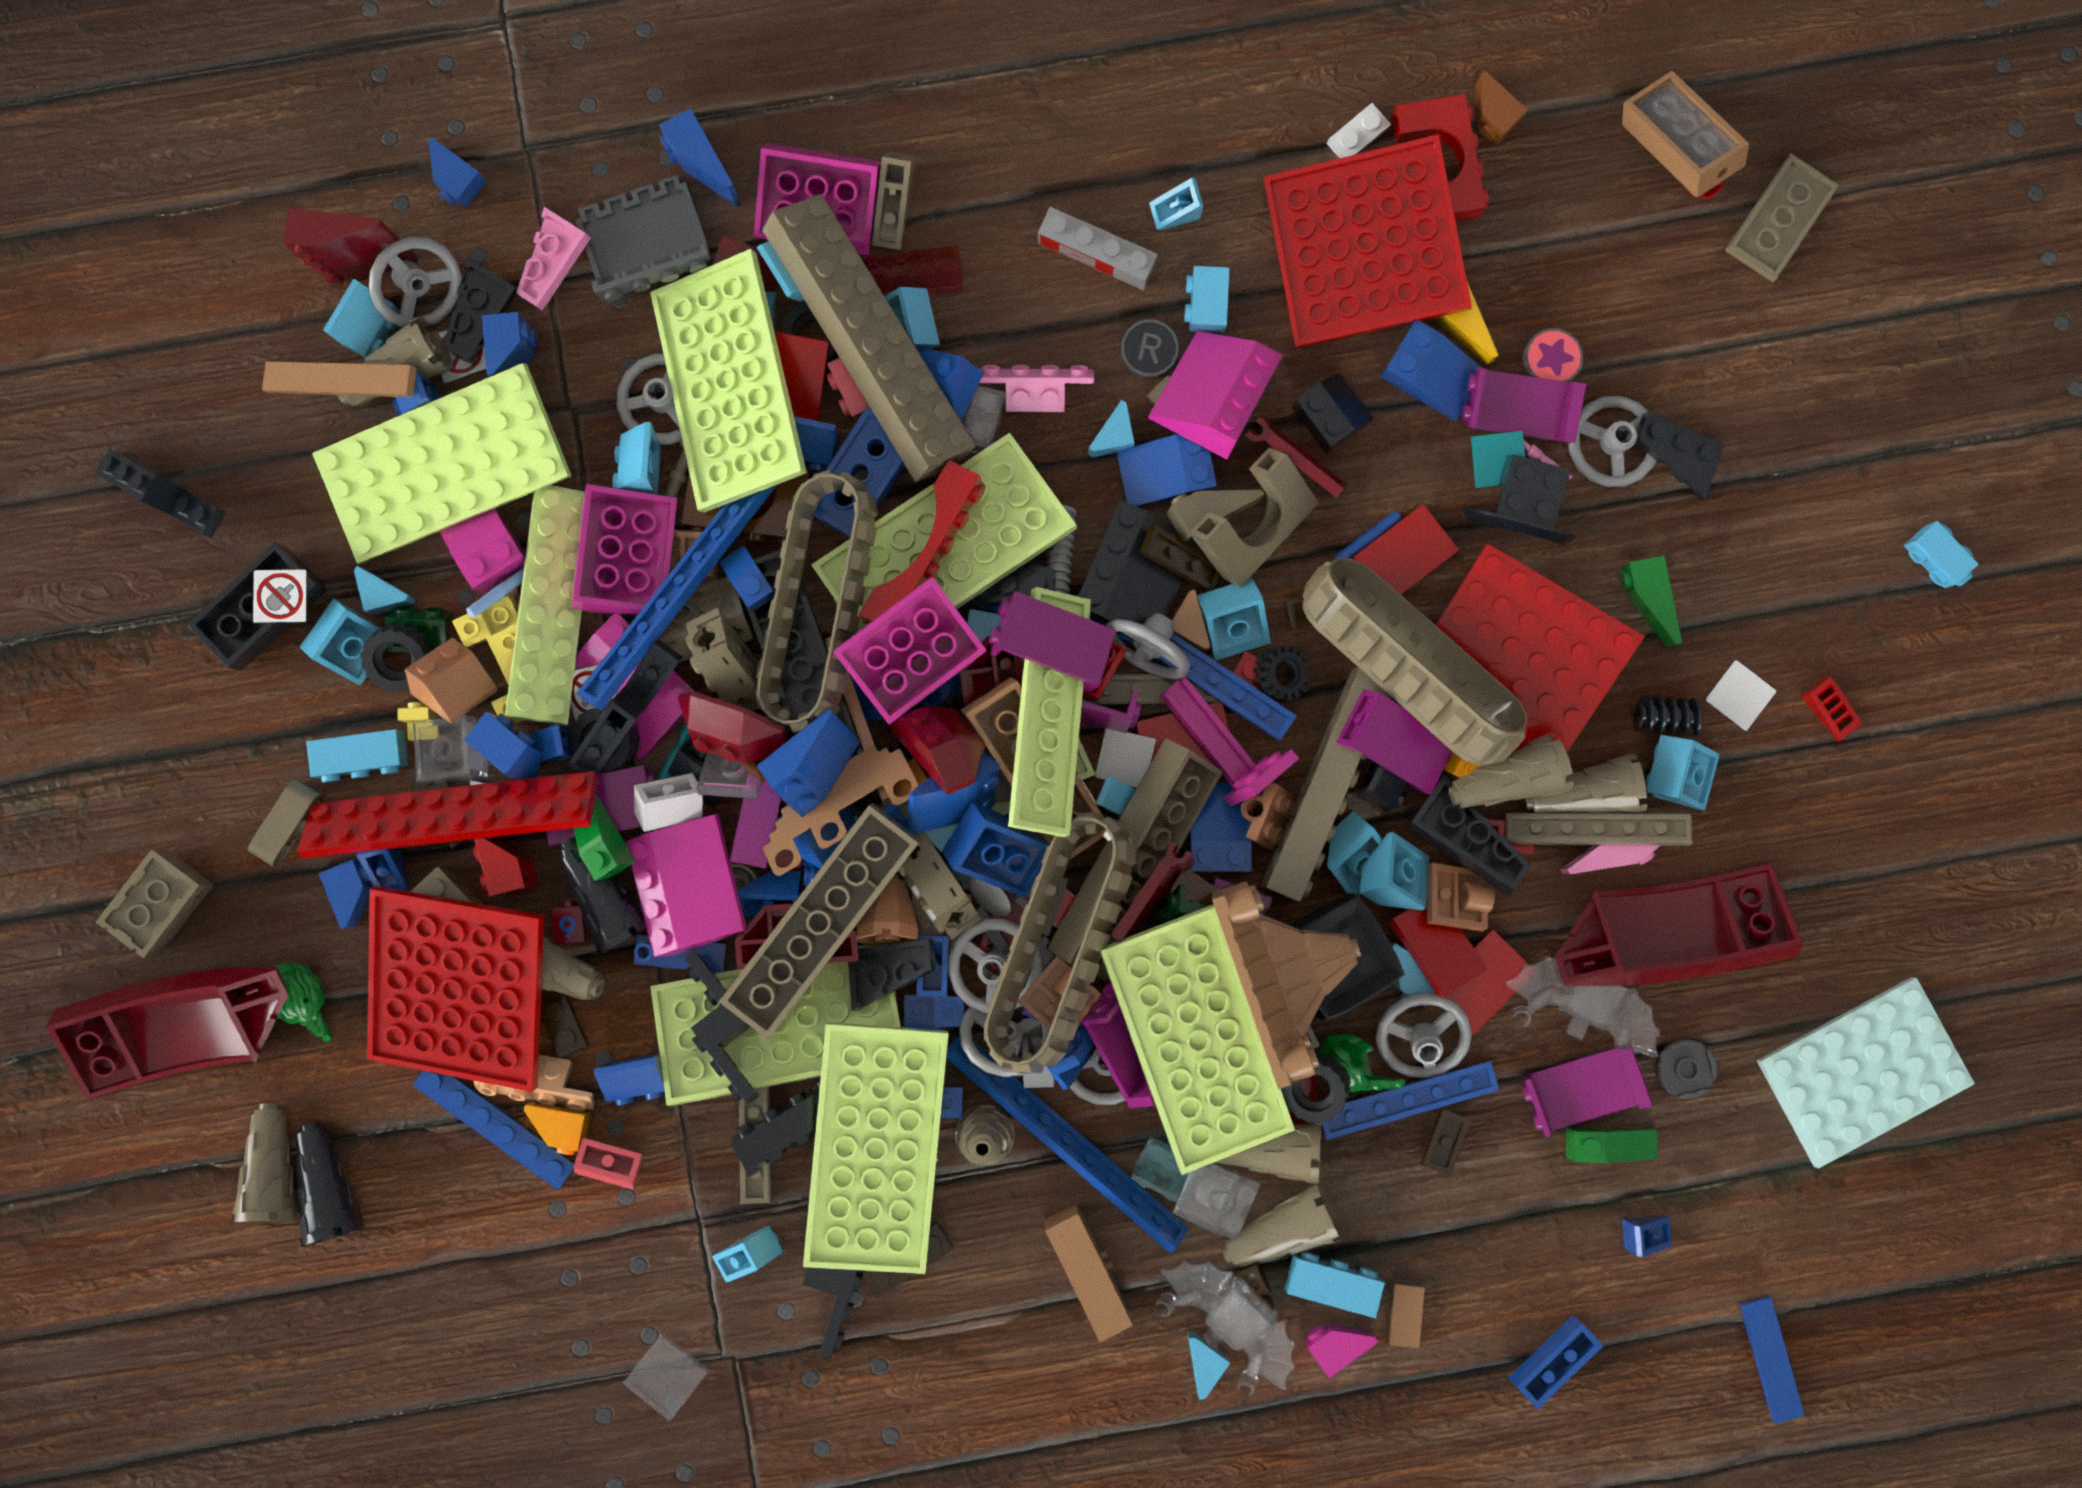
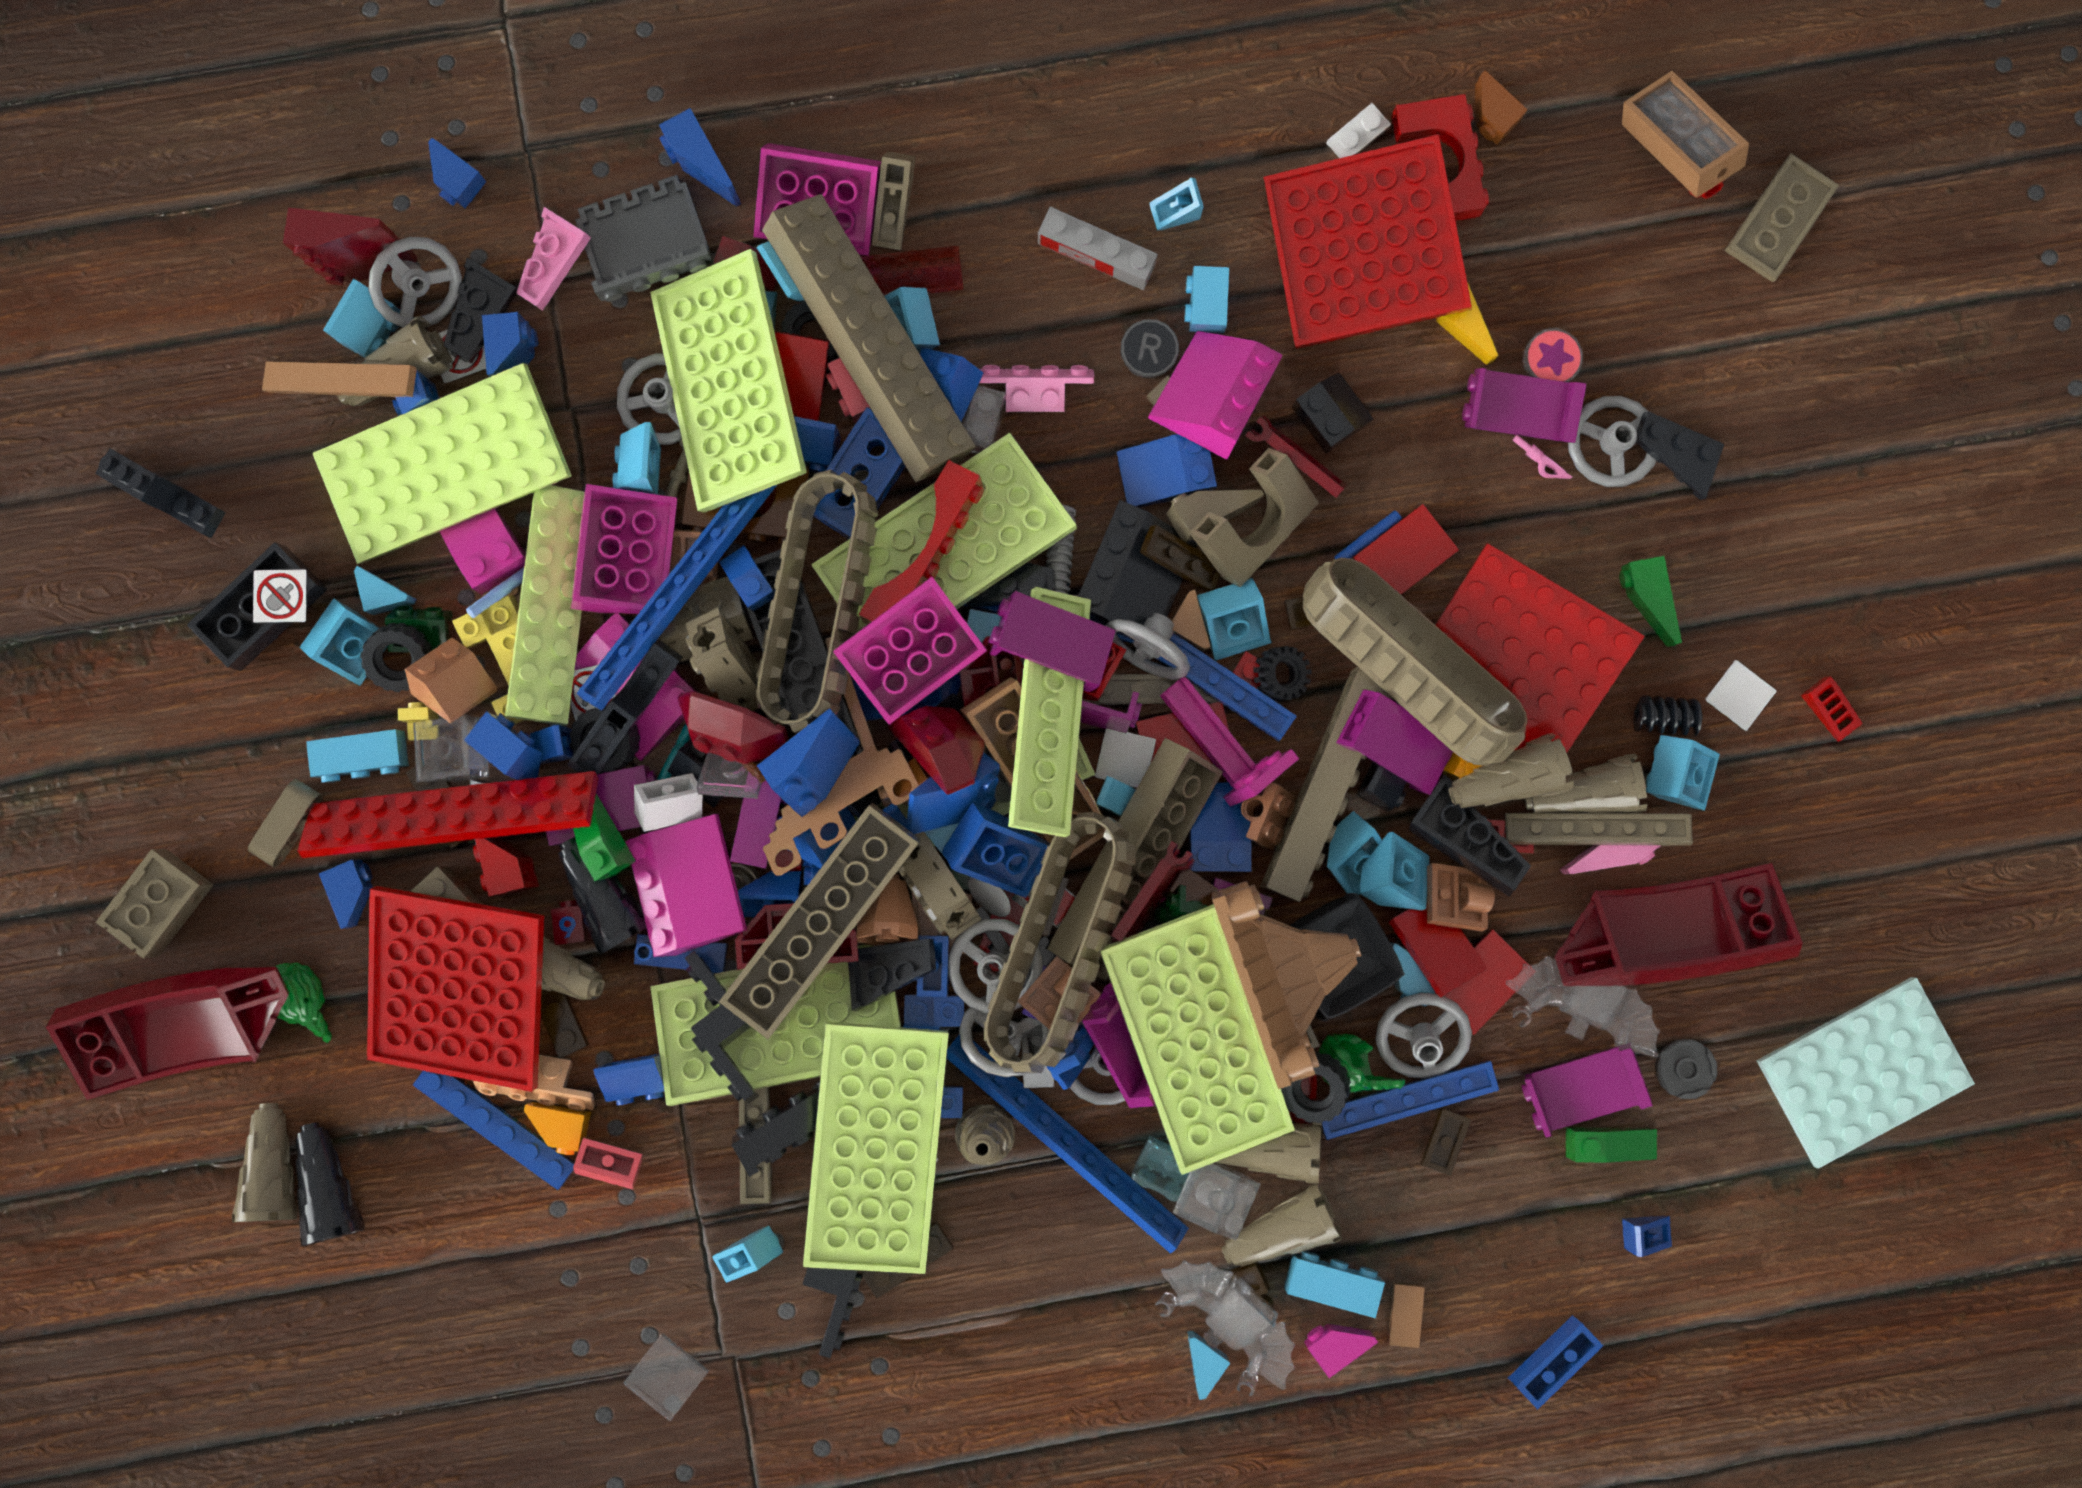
blue slope [356,847,409,891] -> none
medium nougat brick [1045,1204,1133,1342] -> none
medium azure slope [1088,400,1135,457] -> none
blue slope [1380,321,1482,422] -> none
black piece [1461,454,1576,545] -> none
teal sticker [1471,431,1525,488] -> none
blue tile [1739,1295,1805,1424] -> none
medium azure brick [1903,521,1979,588] -> none

